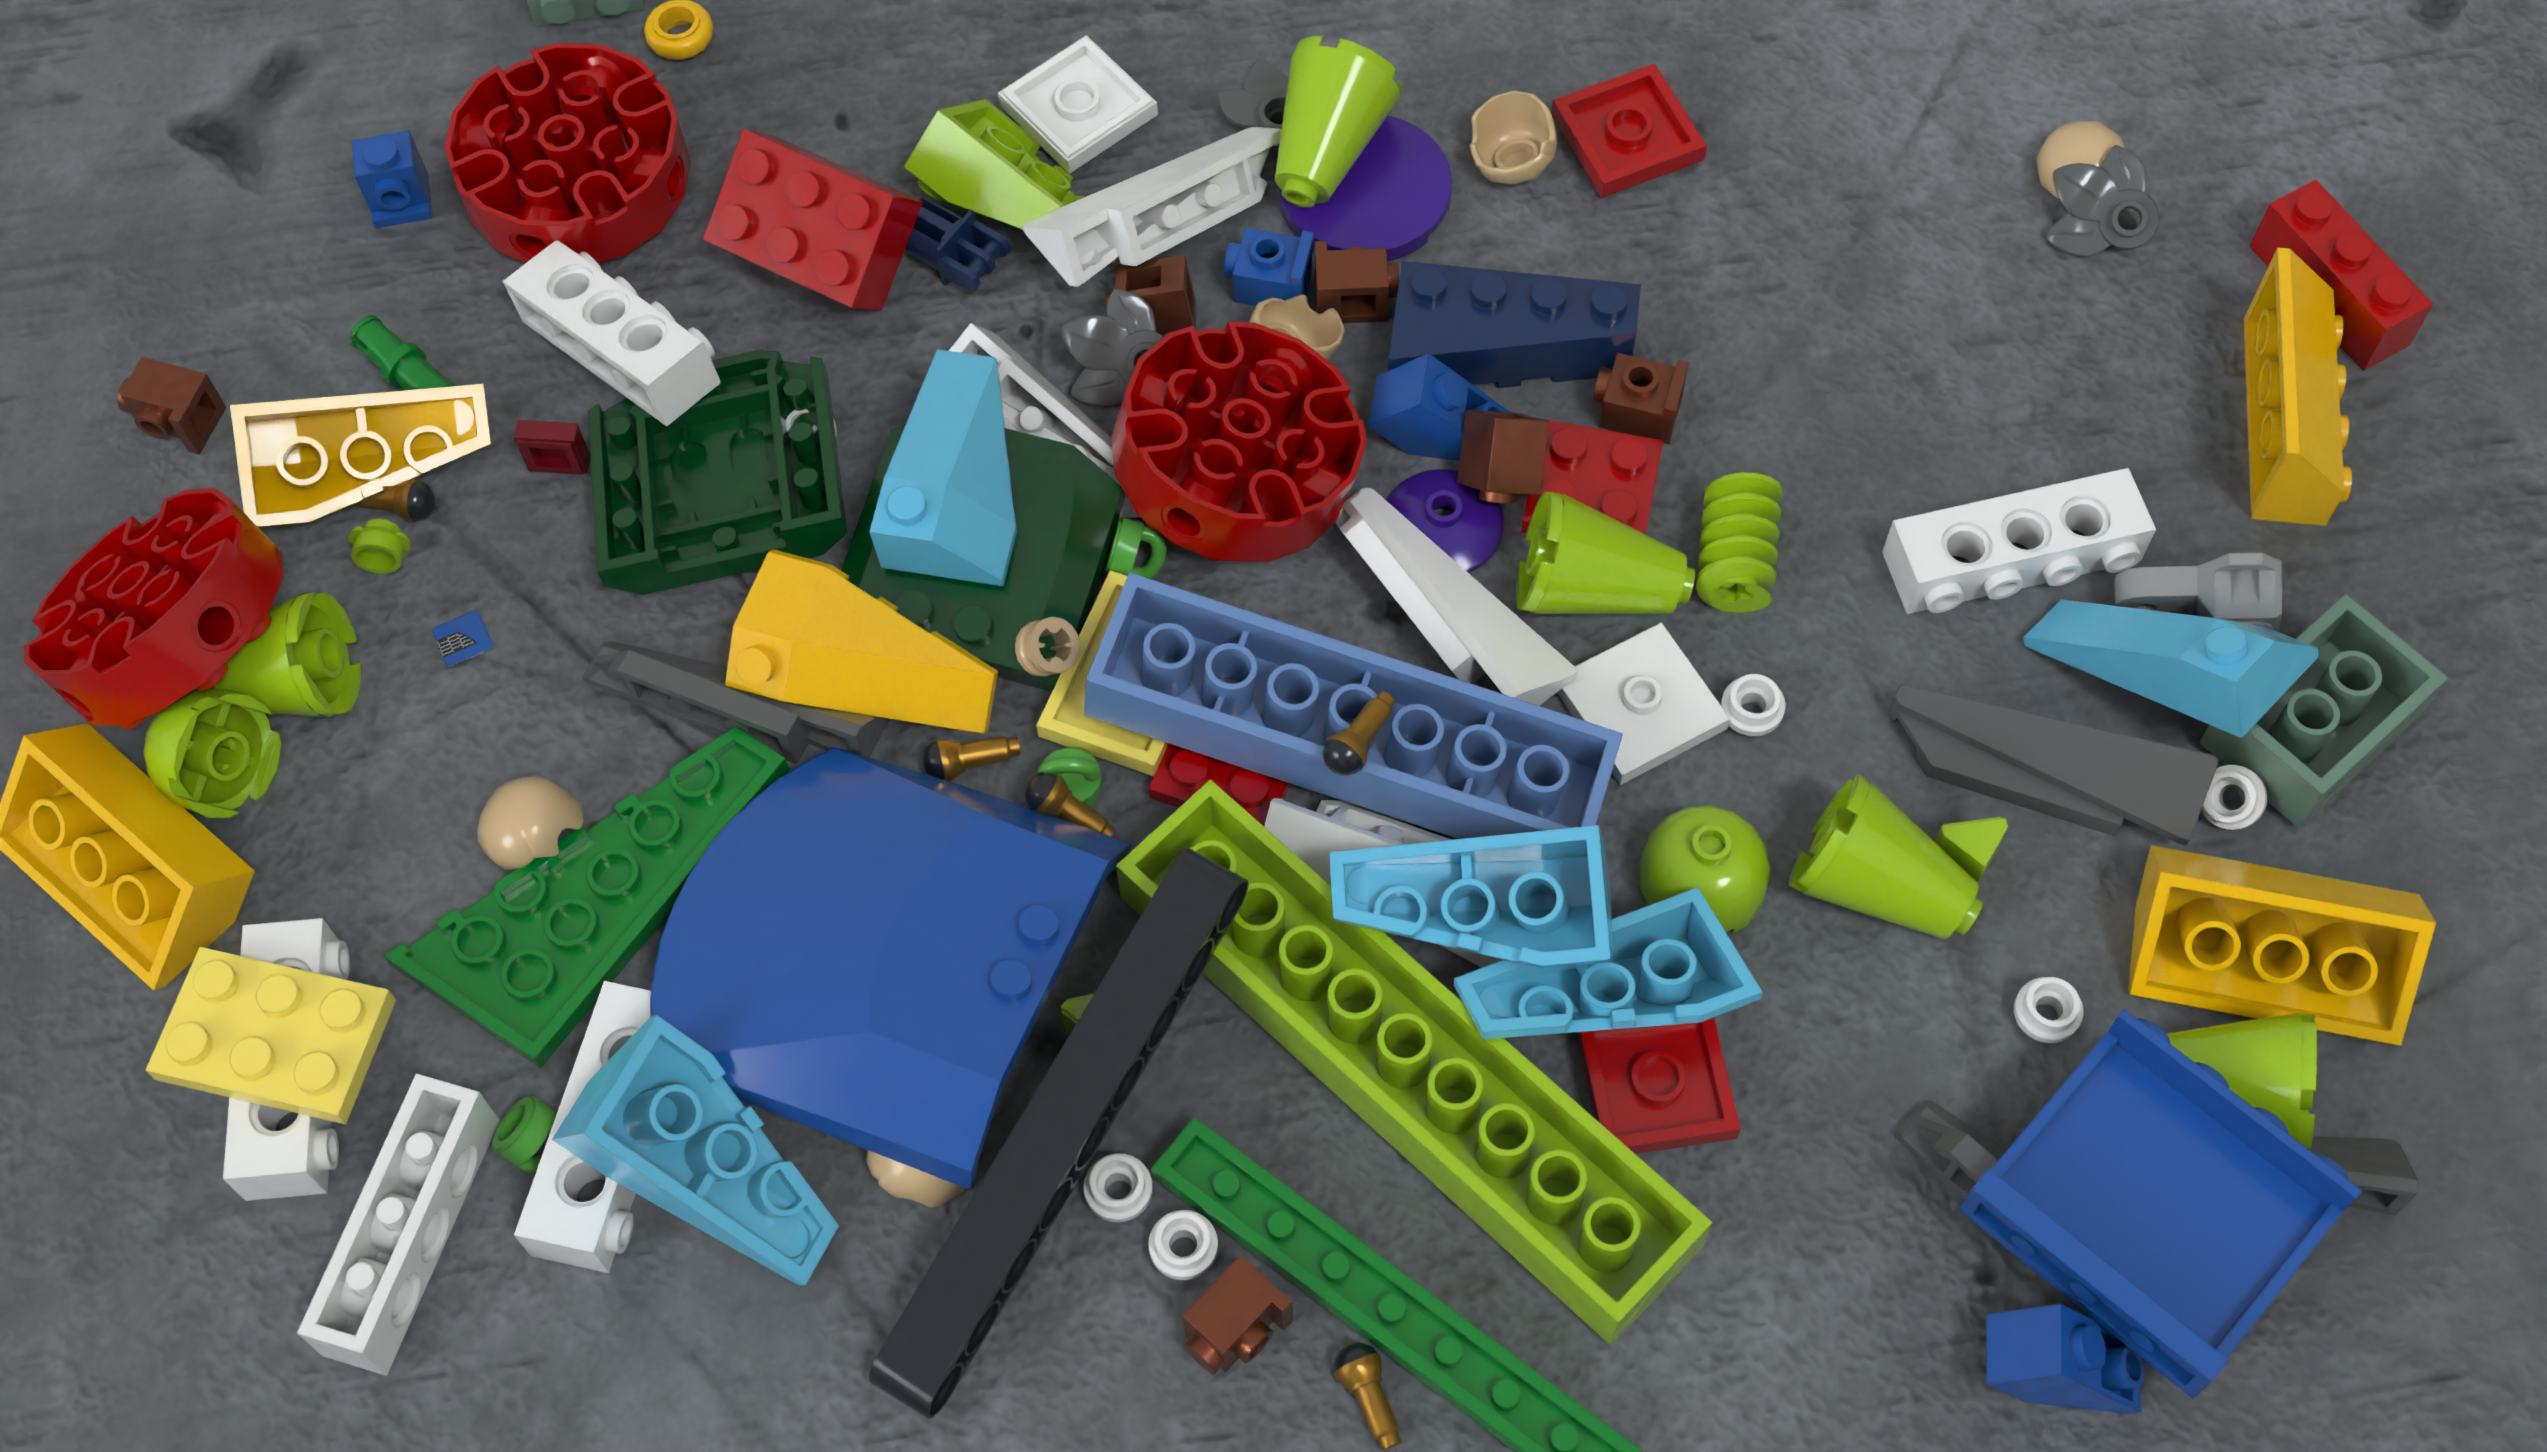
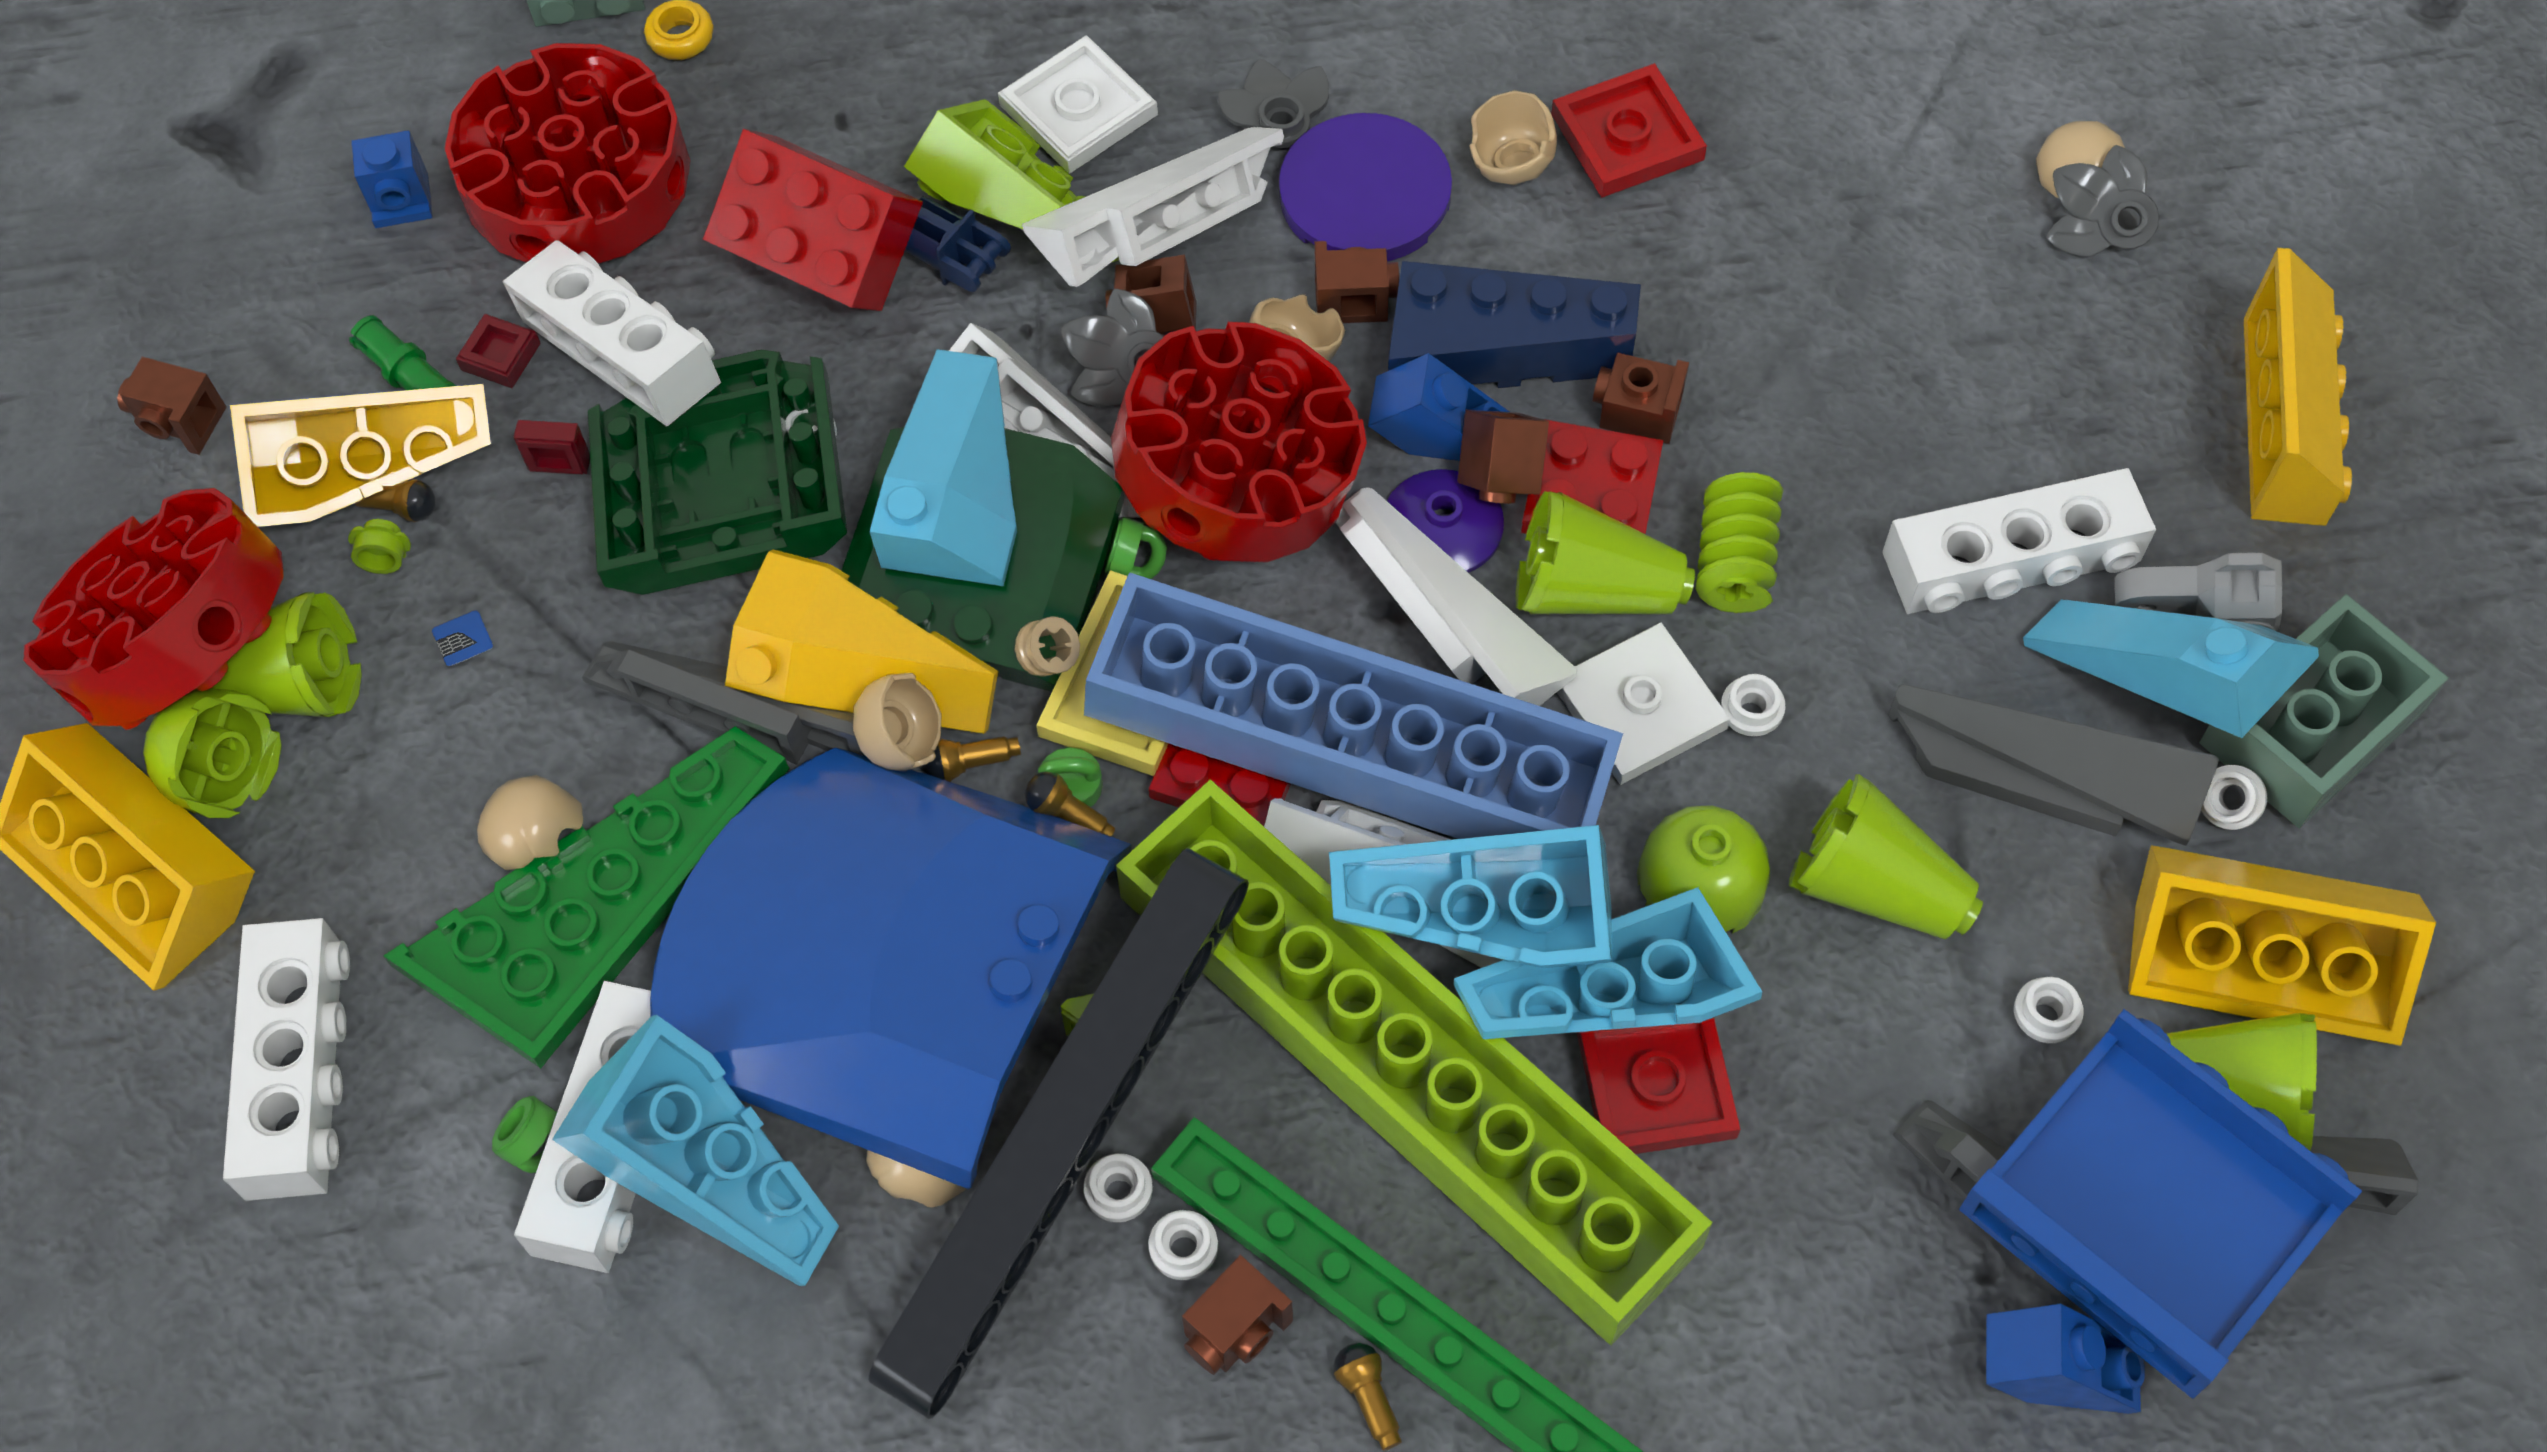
light yellow plate [145,947,396,1125] -> none
white brick [297,1074,500,1376] -> none
blue brick [1224,228,1314,306] -> none
lime cone [1275,36,1404,208] -> none
pearl gold piece [1322,691,1395,776] -> none
lime slope [1935,817,2008,883] -> none
red brick [2249,179,2433,371] -> none
none -> dark red tile [456,314,541,389]
none -> tan hair [853,673,942,771]

